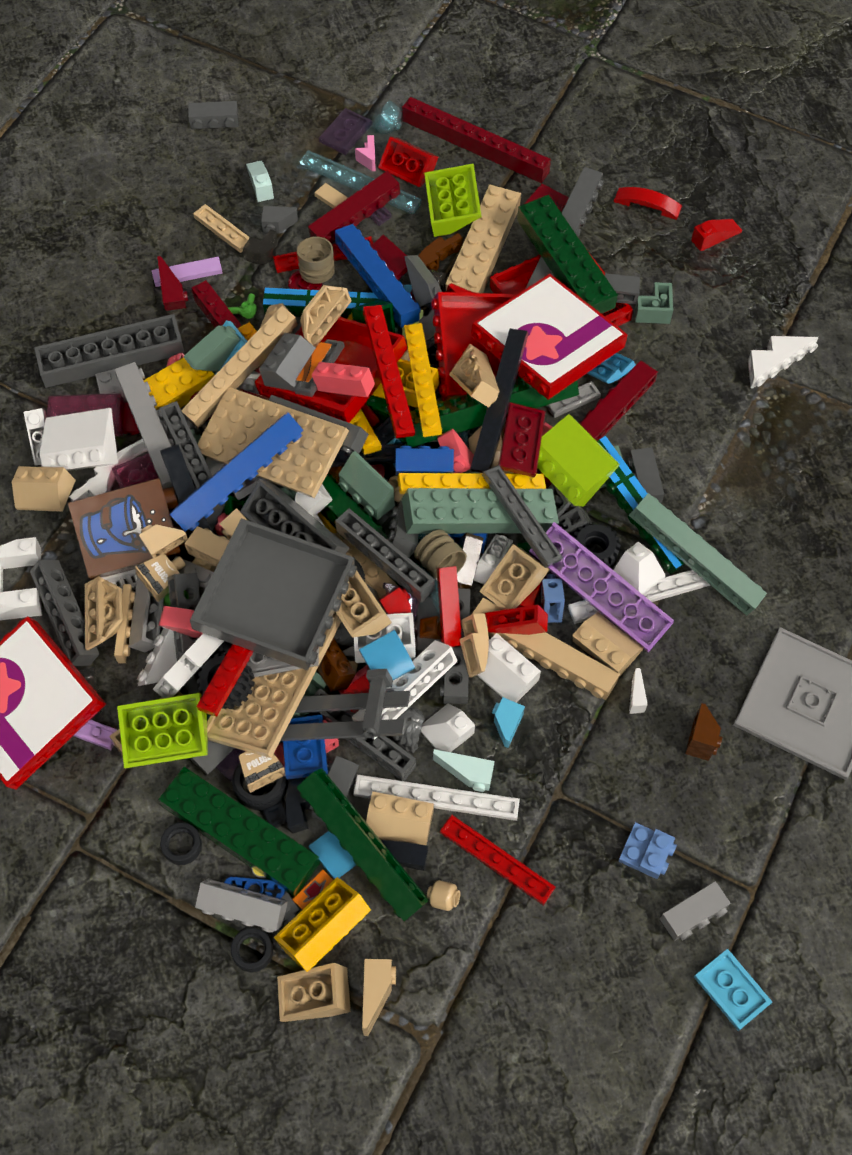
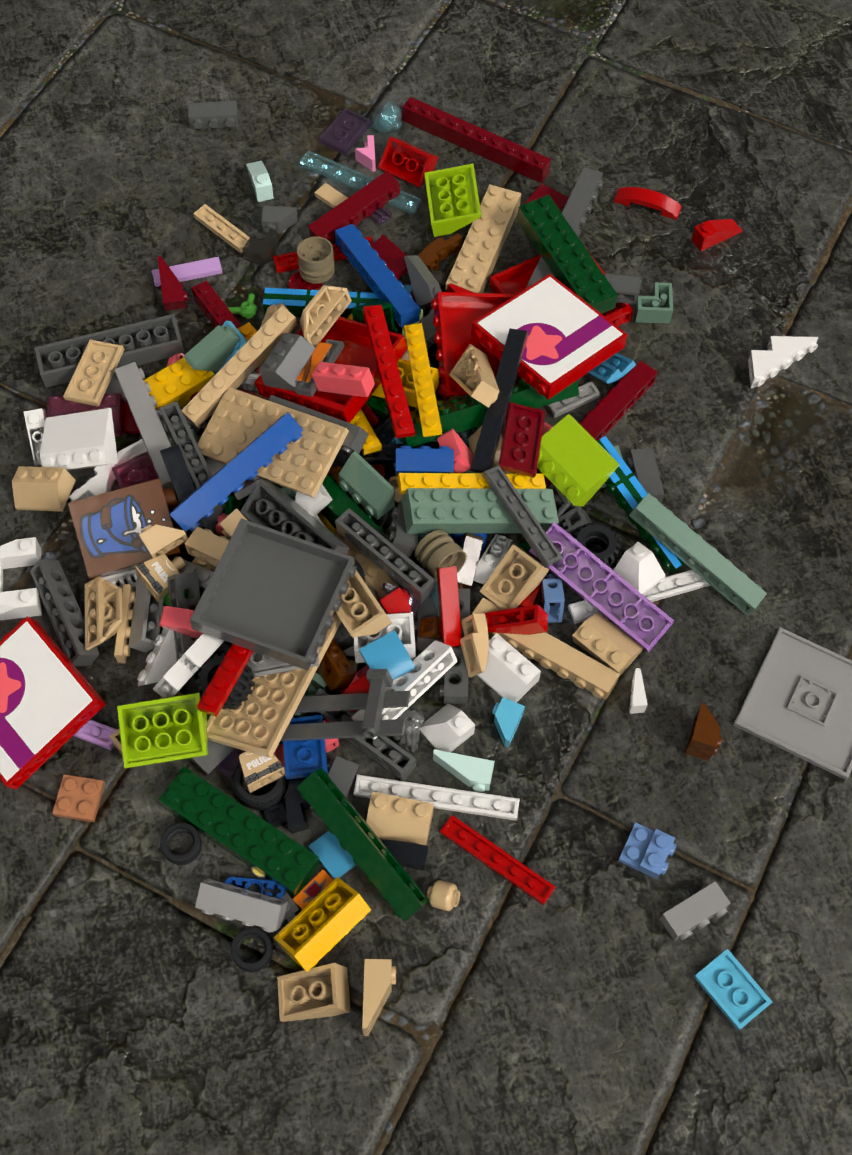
none -> nougat plate [52,775,105,822]
none -> tan tile [63,340,125,407]

